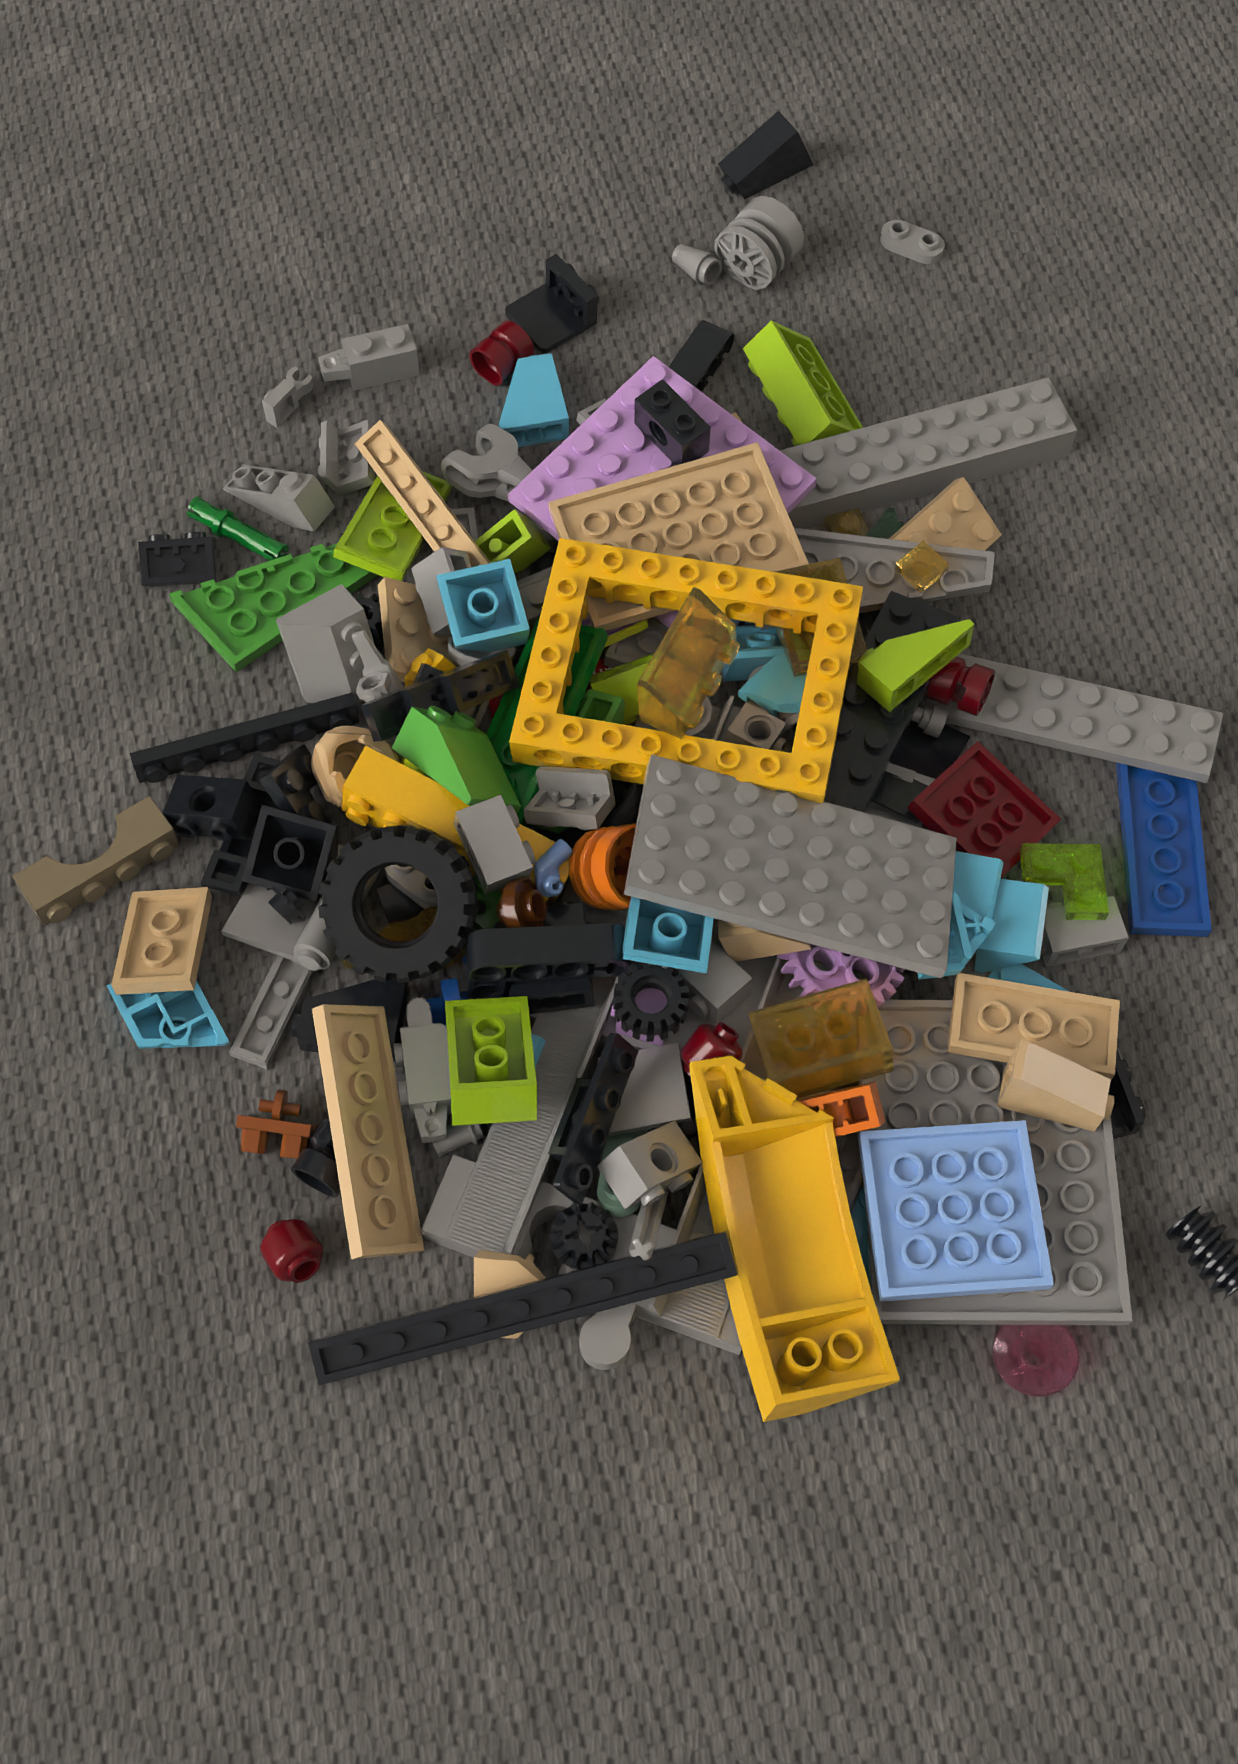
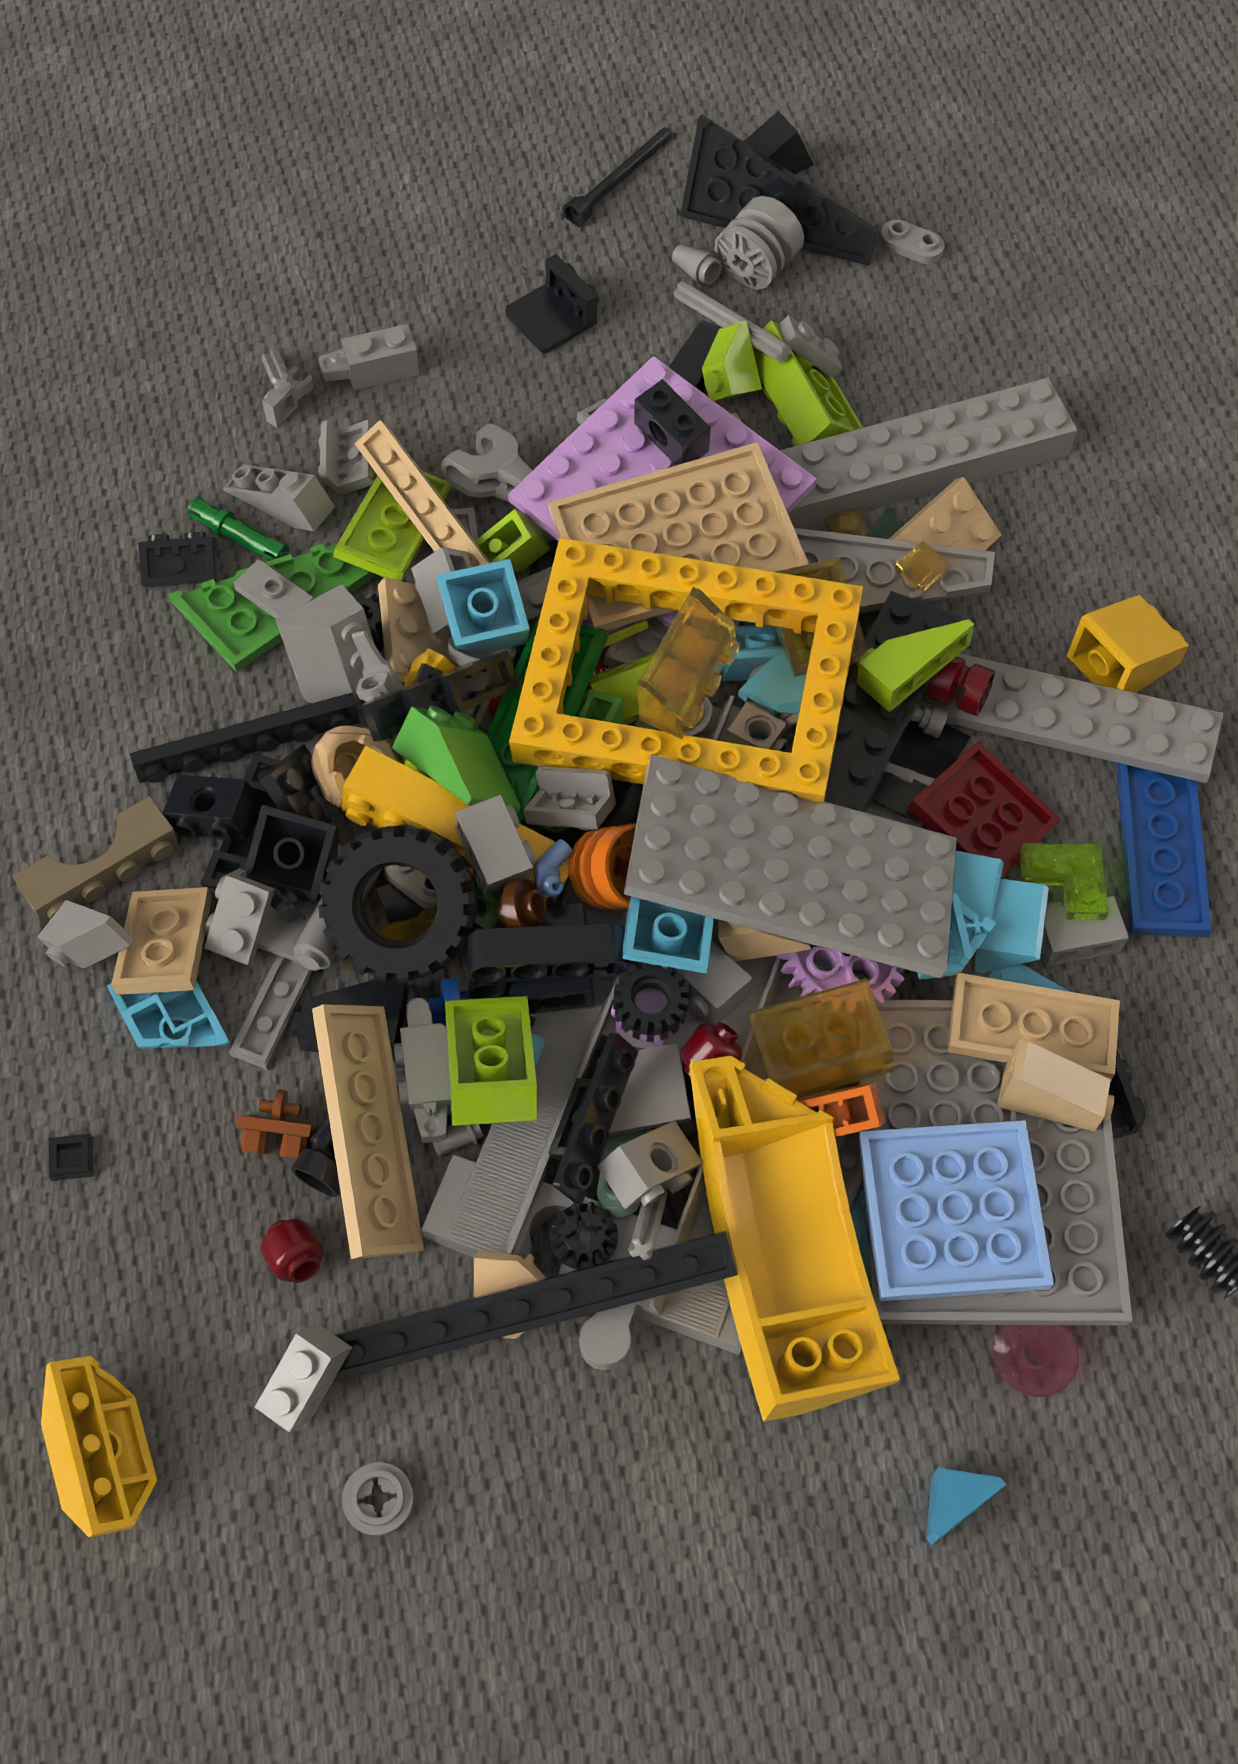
dark red wheel [469,320,534,386] -> none
medium azure slope [499,353,569,447] -> none
none -> light grey slope [37,900,135,969]
none -> yellow wedge [41,1356,157,1538]
none -> black tile [48,1134,93,1181]
none -> light grey bracket [204,868,275,965]
none -> light grey plate [234,559,313,619]
none -> brick [255,1323,352,1432]
none -> light grey axle [262,349,293,393]
none -> light grey gear [342,1462,414,1536]
none -> black piece [562,127,672,227]
none -> light grey axle [674,281,792,363]
none -> black wing [680,114,879,266]
none -> lime slope [702,320,762,402]
none -> light grey plate [779,315,842,378]
none -> dark azure slope [926,1468,1006,1546]
none -> yellow slope [1067,595,1189,693]

